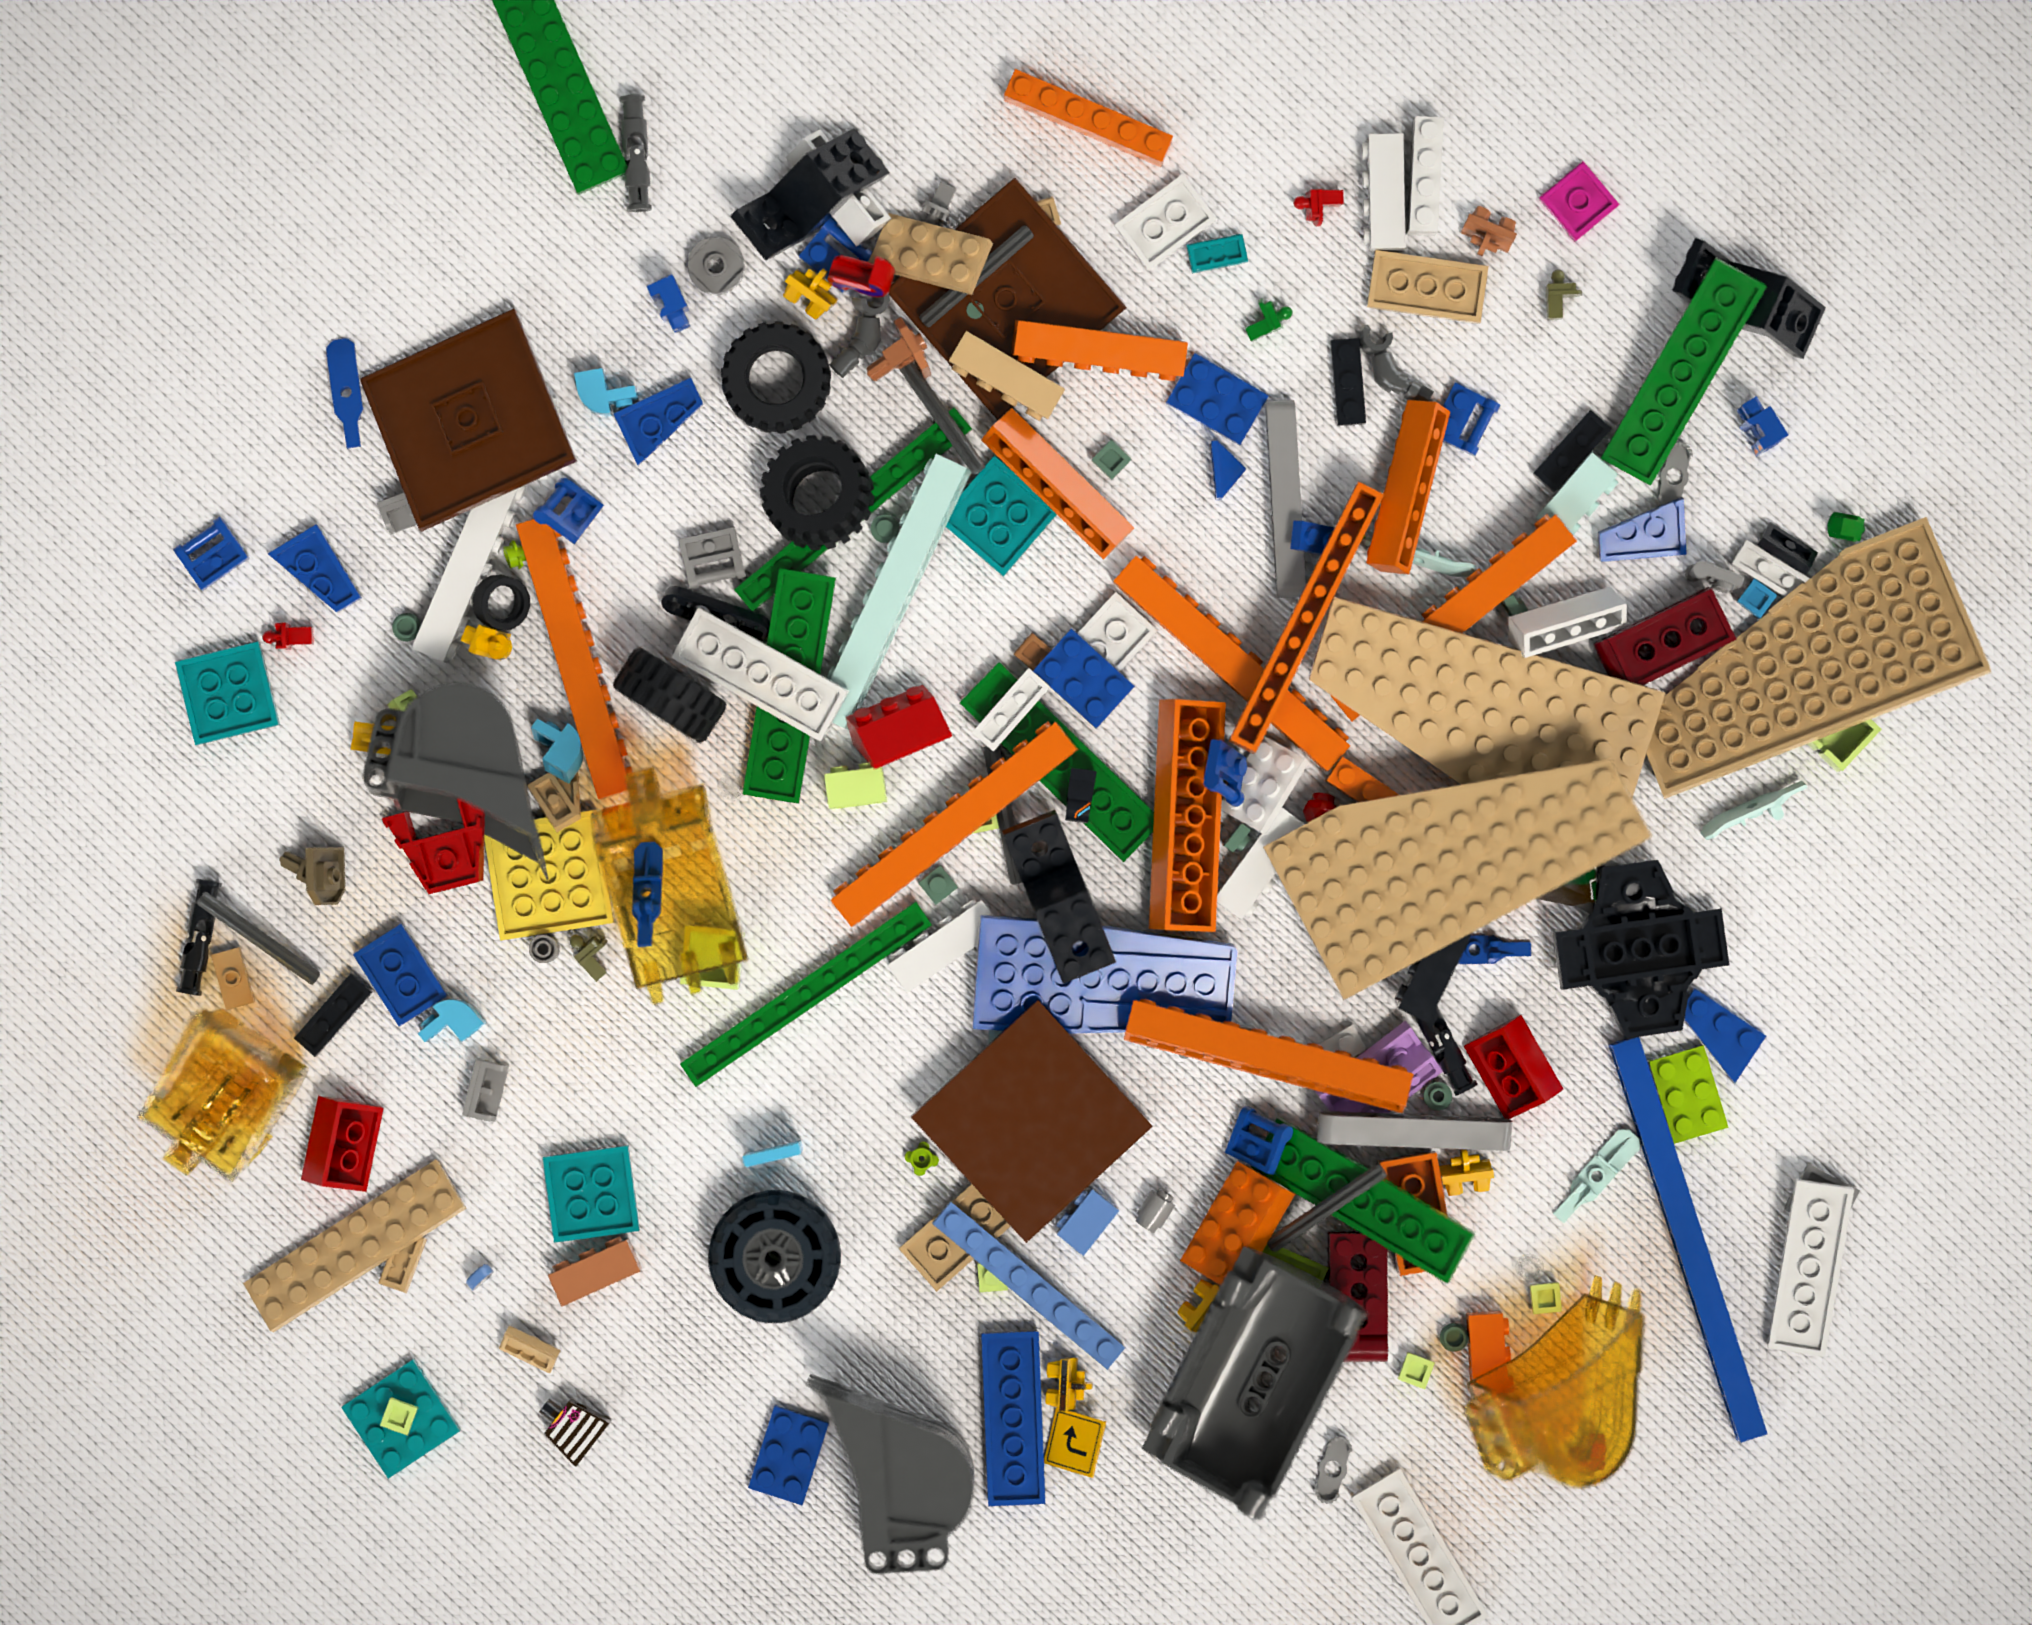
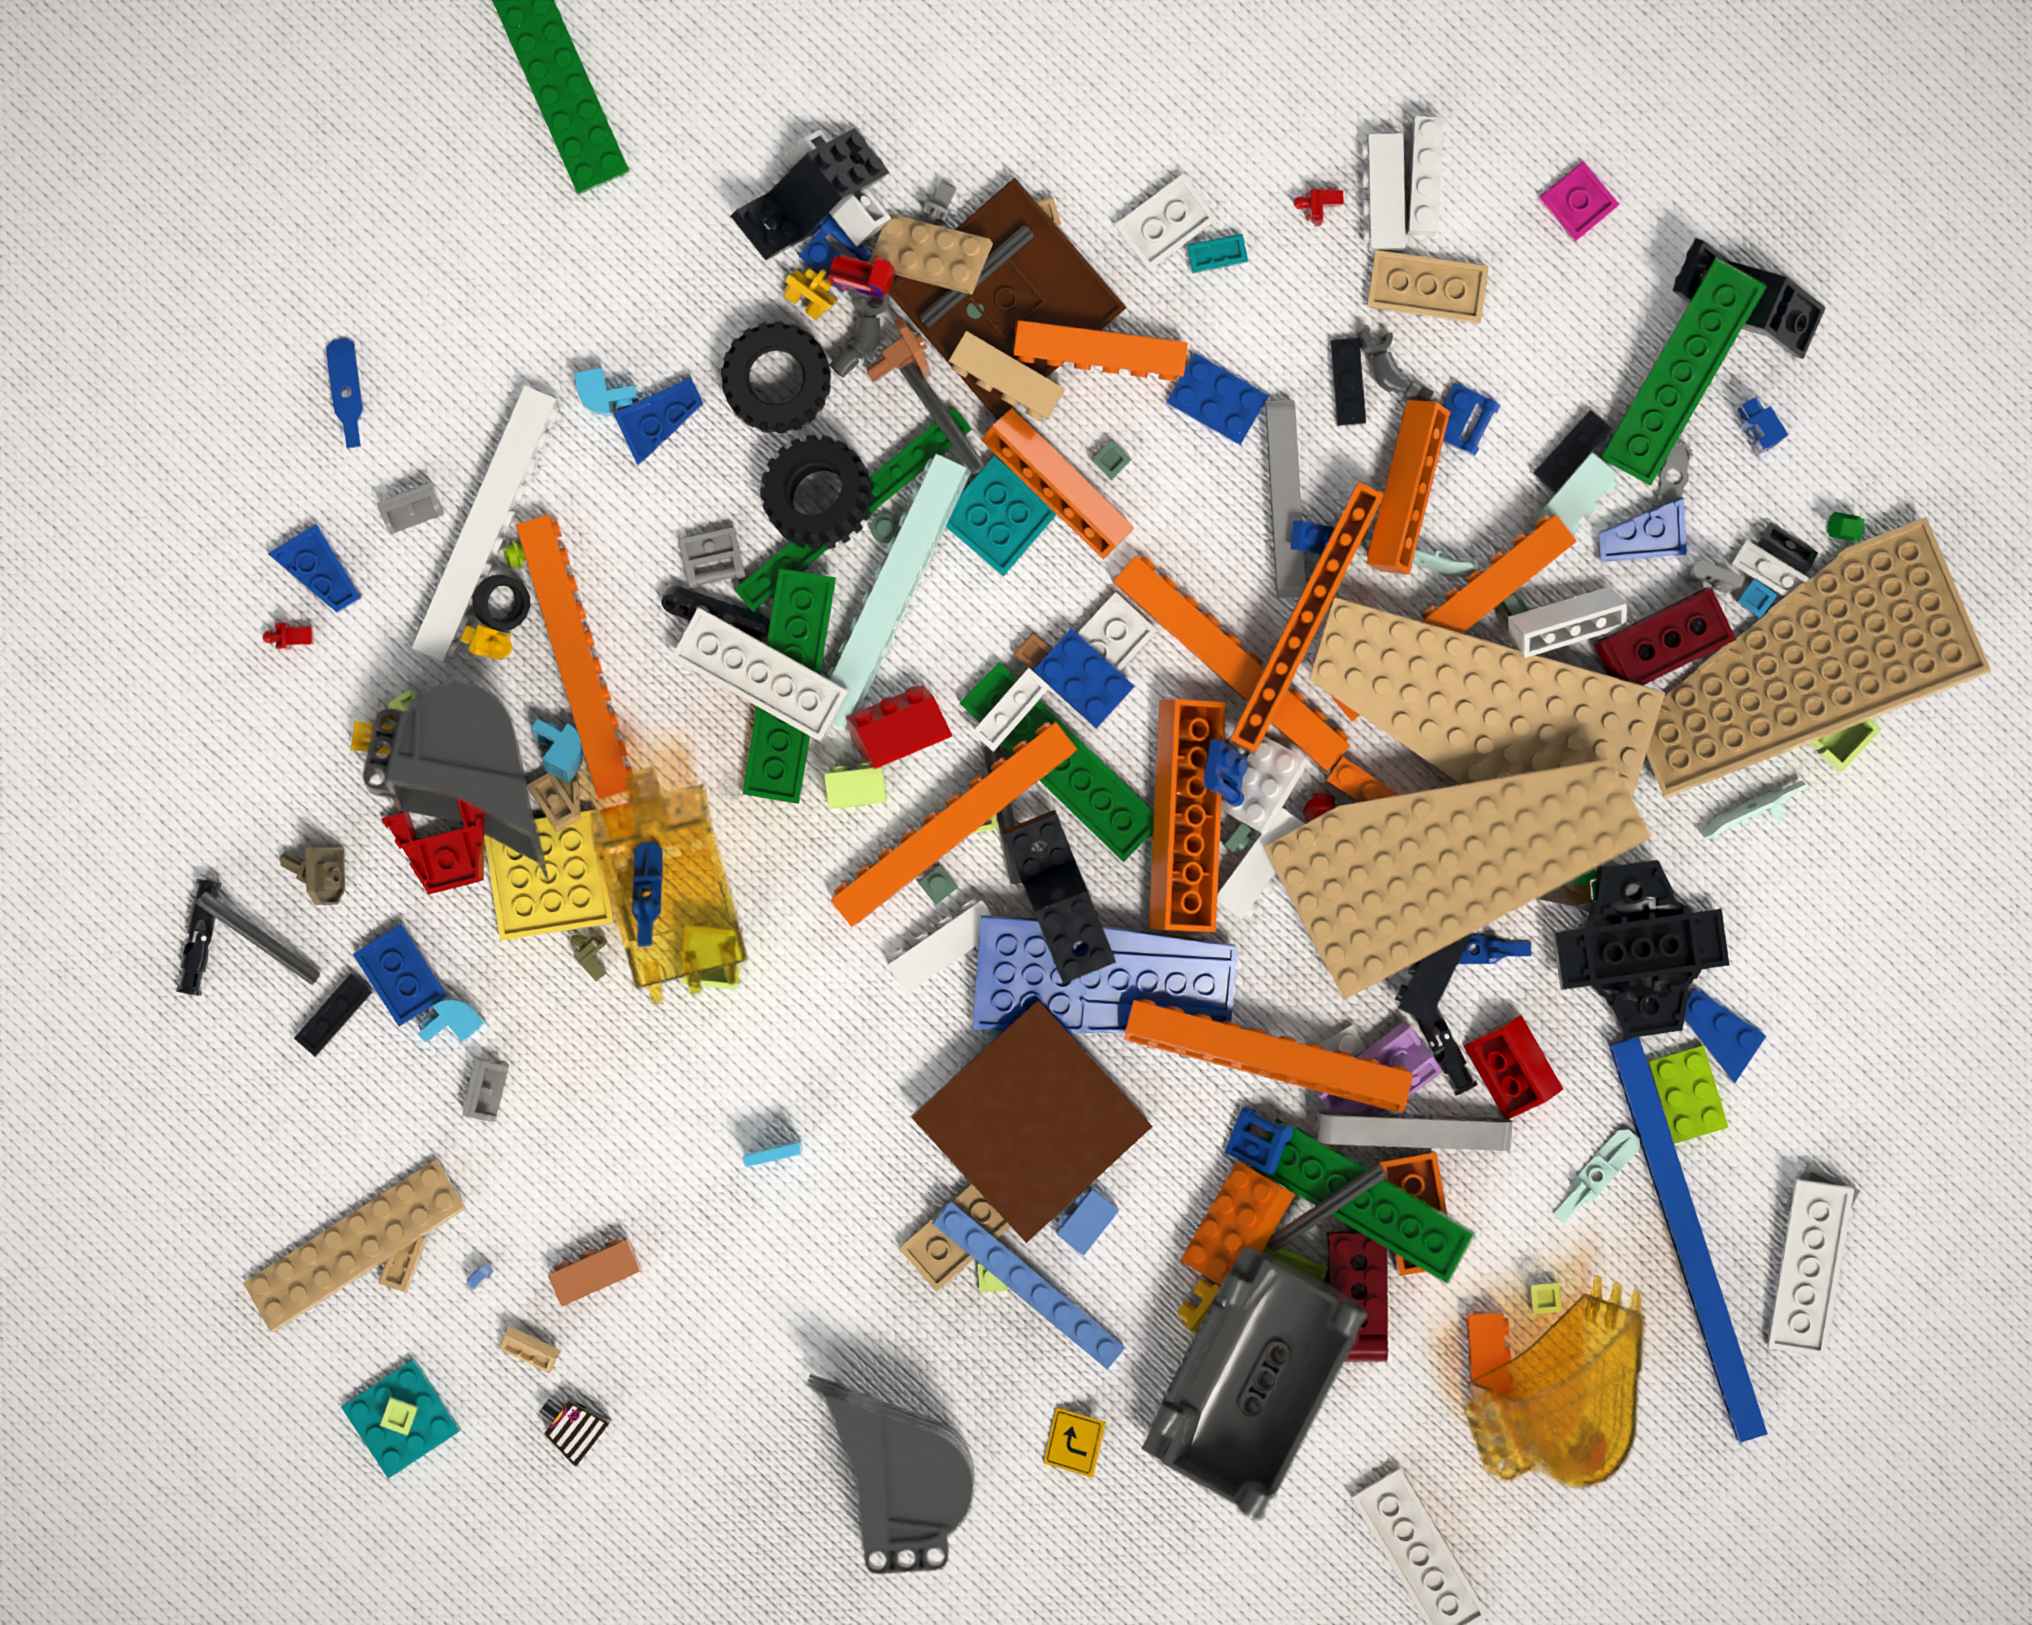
clear yellow piece [137,1008,309,1183] -> none
blue plate [173,516,249,591] -> none
teal plate [175,641,280,746] -> none
tan plate [211,947,255,1010] -> none
red slope [301,1096,384,1192] -> none
reddish brown tile [360,309,577,532] -> none
sand green plate [392,613,421,642] -> none
light grey wheel [529,935,560,963] -> none
blue plate [533,478,604,545] -> none
teal plate [542,1145,640,1243] -> none
black tyre [613,647,726,743] -> none
dark grey piece [620,94,652,212] -> none
blue hips [646,274,691,334] -> none
green plate [680,902,932,1087] -> none
light grey plate [687,237,745,296] -> none
black wheel [708,1190,841,1323] -> none
blue plate [748,1405,829,1506] -> none
lime plate [905,1142,939,1176] -> none
blue plate [981,1331,1046,1506] -> none
orange brick [1004,69,1173,167] -> none
yellow hips [1045,1357,1093,1412] -> none
black leg [1065,768,1097,824] -> none
light grey brick [1135,1188,1176,1233] -> none
blue slope [1210,441,1247,500] -> none
green piece [1245,298,1293,342] -> none
light grey piece [1315,1436,1352,1504] -> none
yellowish green plate [1397,1352,1435,1389] -> none
sand green plate [1423,1082,1452,1111] -> none
yellow hips [1439,1149,1494,1196] -> none
sand green plate [1440,1323,1468,1352] -> none
nougat hips [1461,206,1517,256] -> none
olive piece [1546,269,1582,320] -> none

